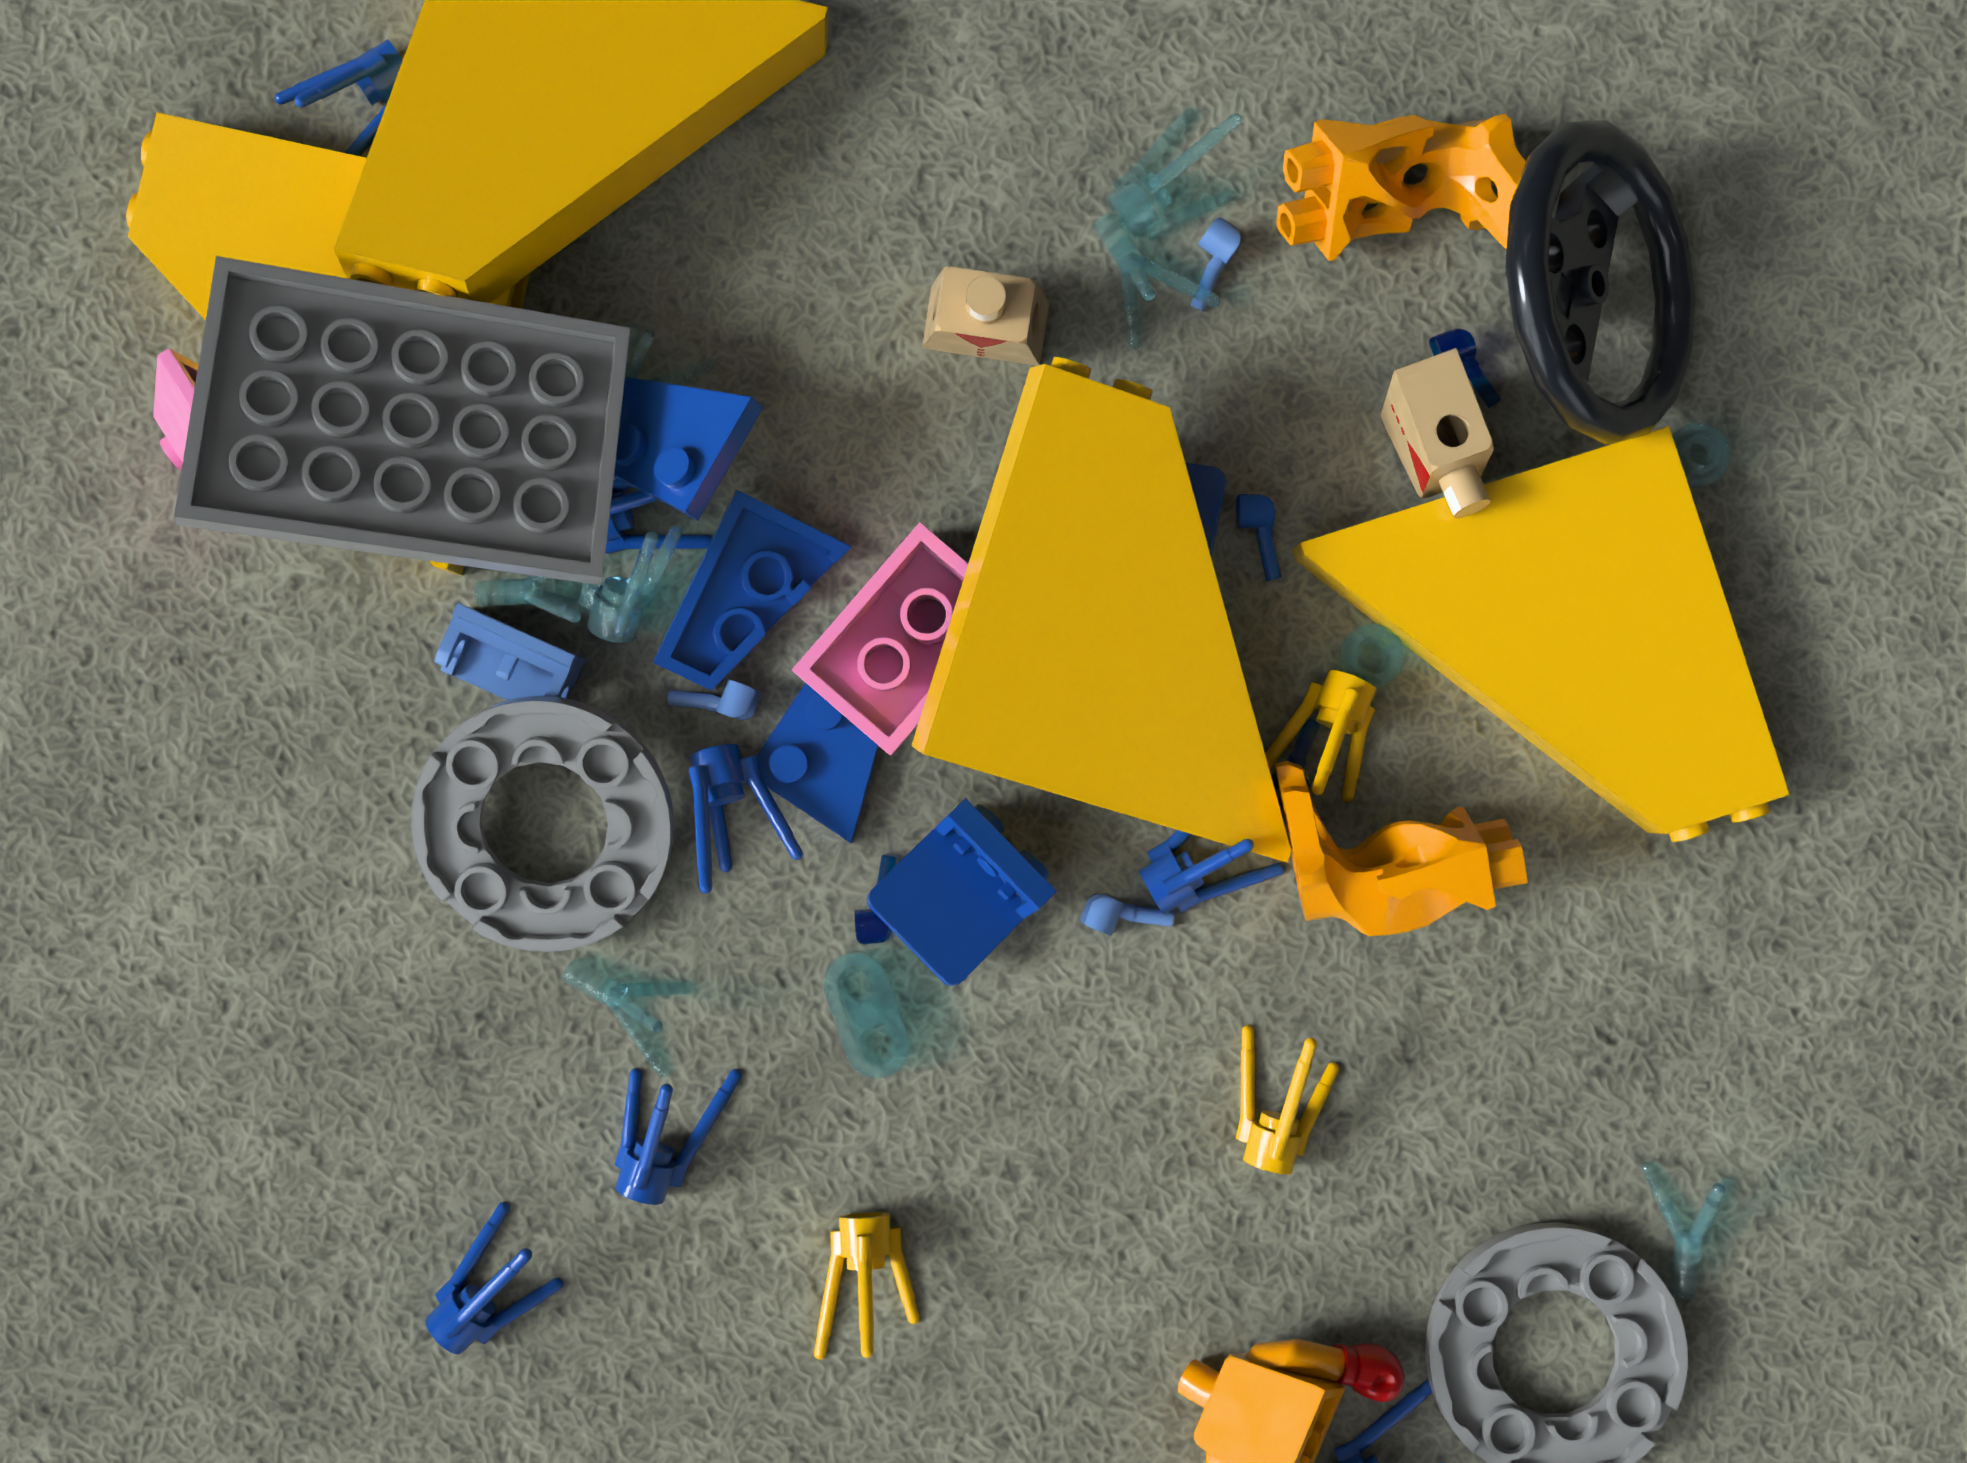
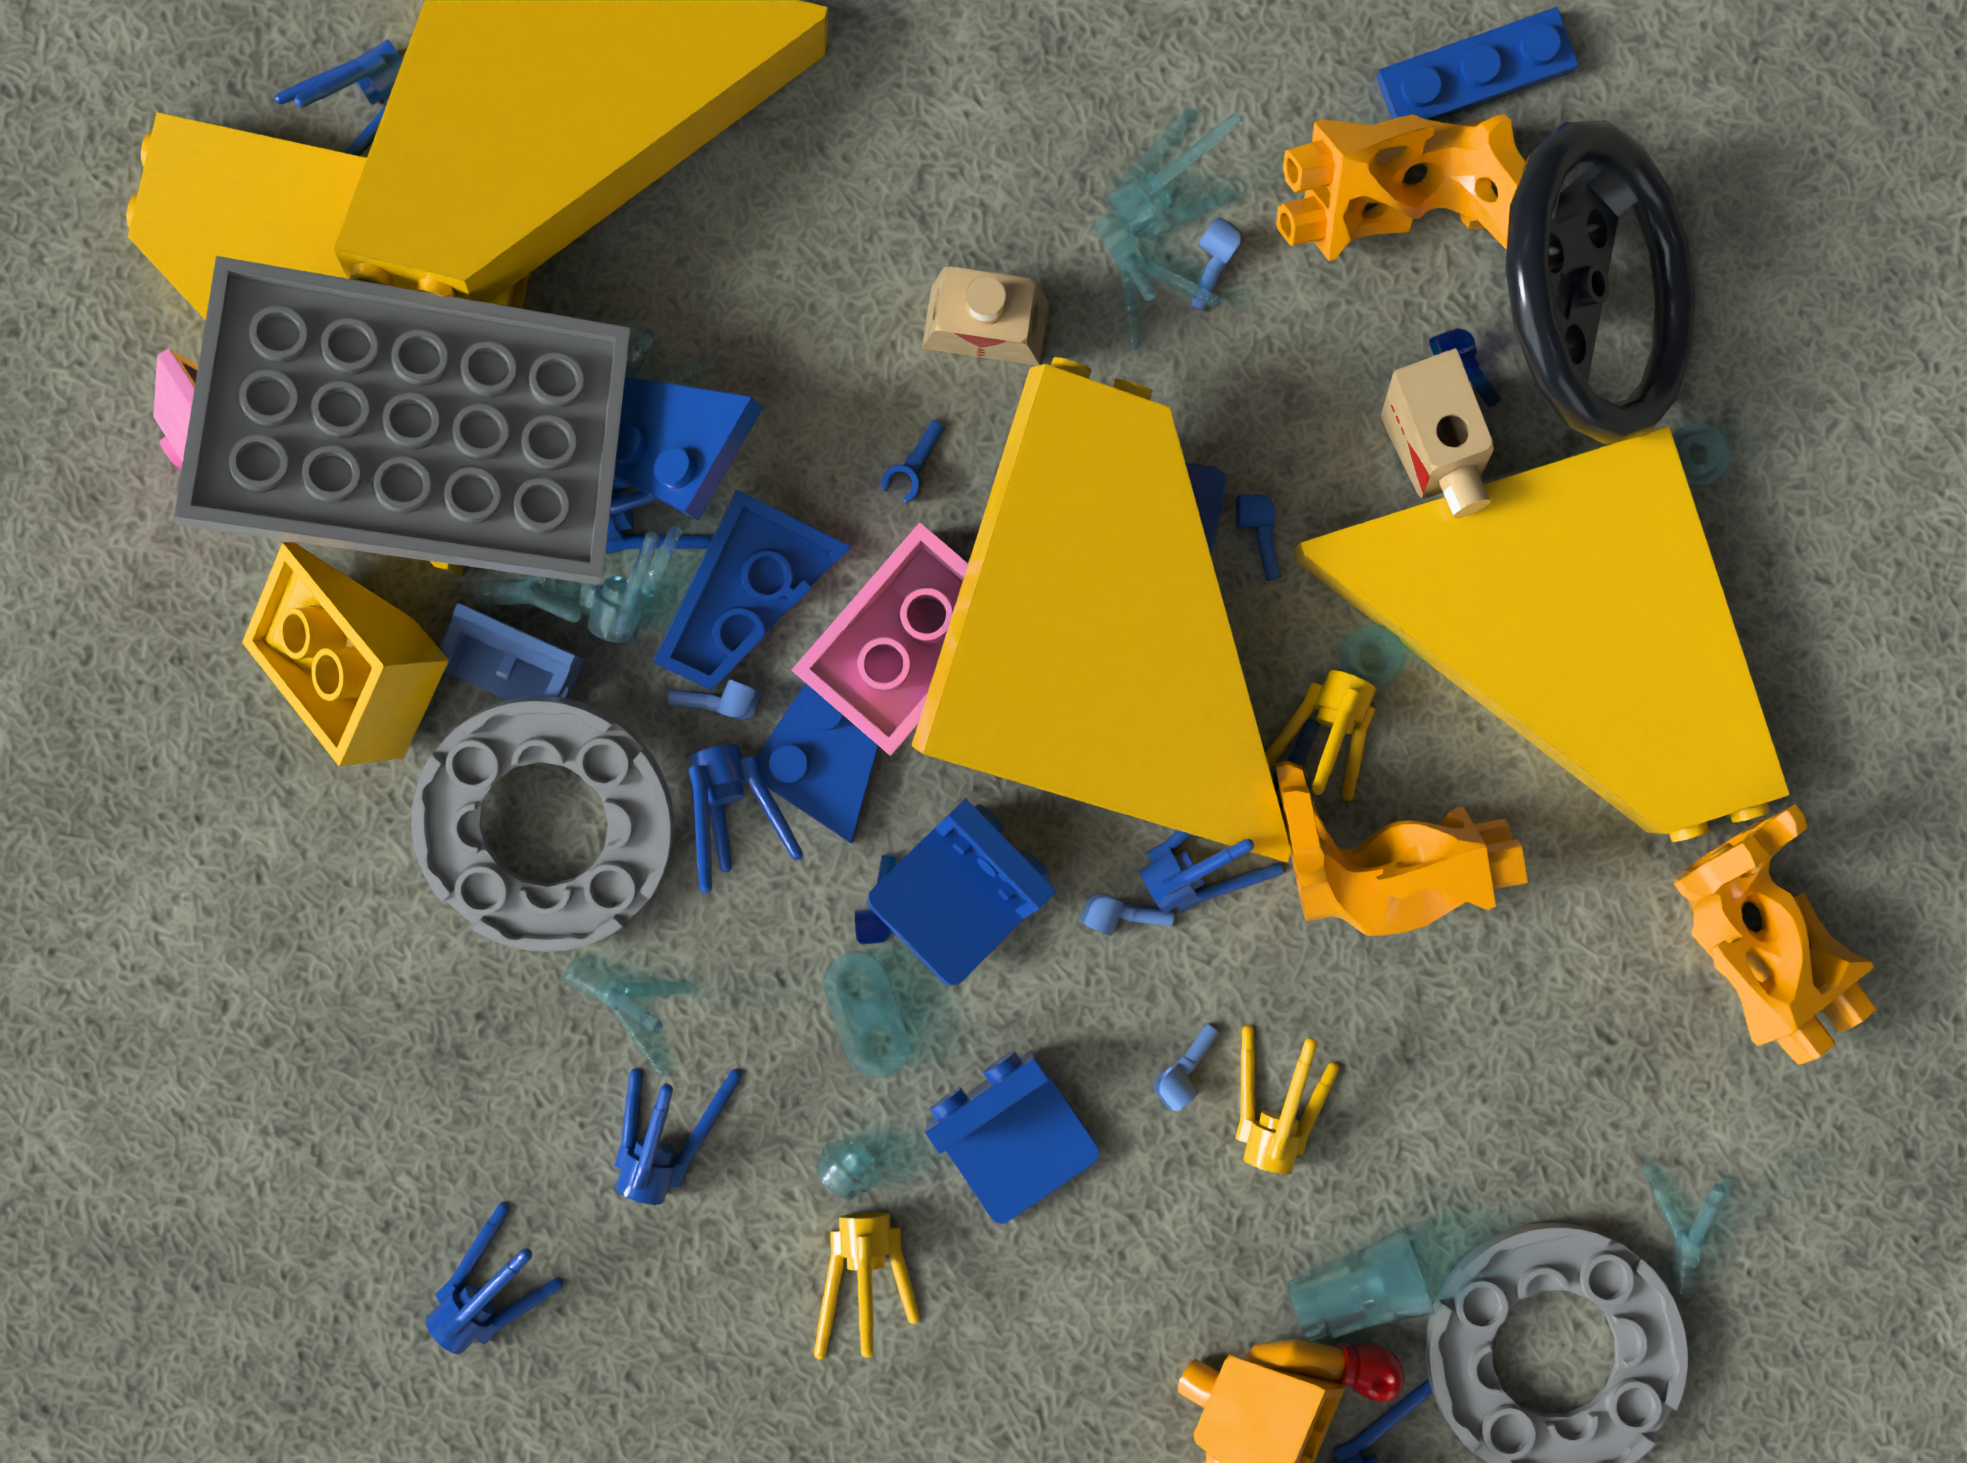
none -> yellow slope [242,542,449,767]
none -> clear light blue plate [816,1139,877,1200]
none -> blue hand [881,420,946,503]
none -> blue bracket [925,1049,1099,1224]
none -> medium blue hand [1154,1024,1219,1111]
none -> clear light blue plant [1286,1226,1436,1342]
none -> blue plate [1376,7,1579,121]
none -> light orange hips [1673,804,1877,1065]

